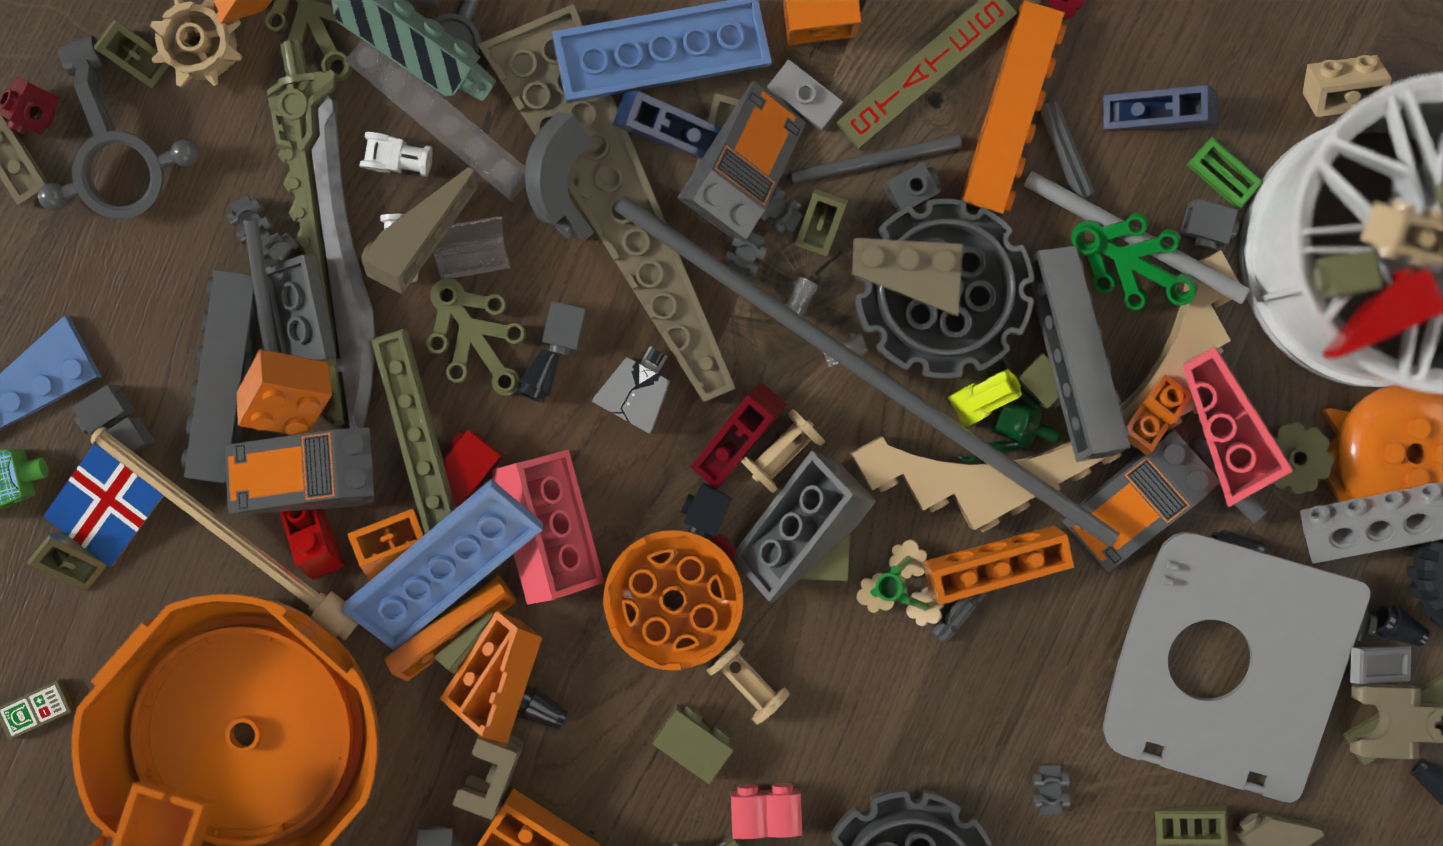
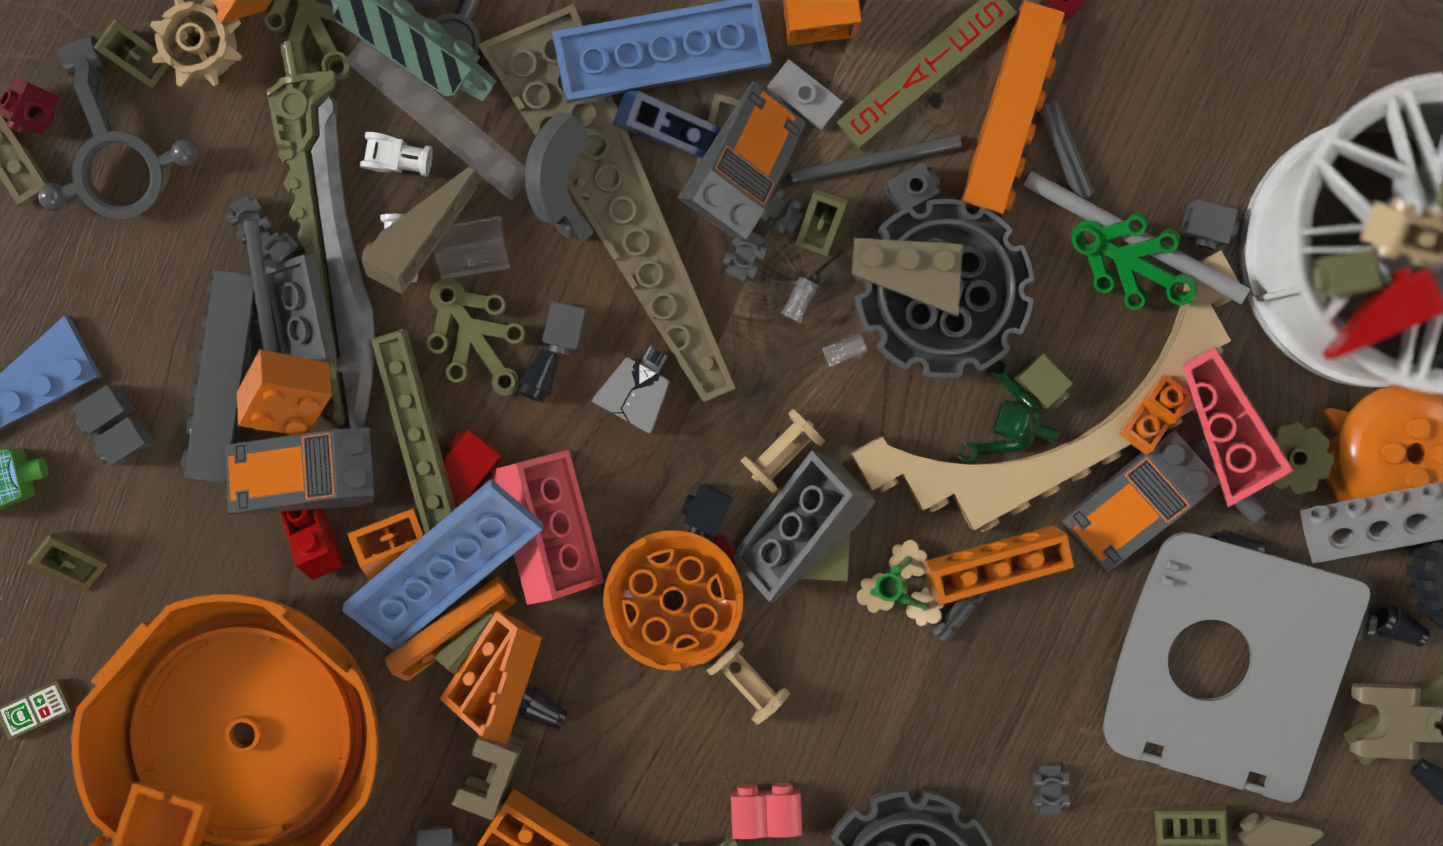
flag [43,427,359,641] -> none
dark grey piece [615,196,1120,547] -> none
olive brick [652,704,734,784] -> none
dark red slope [691,383,788,490] -> none
neon yellow piece [948,369,1022,427] -> none
dark grey brick [1029,246,1130,462] -> none
dark blue slope [1103,85,1218,131] -> none
bright green tile [1186,137,1263,210] -> none
tan brick [1303,55,1392,117] -> none
light grey tile [1350,645,1411,684] -> none

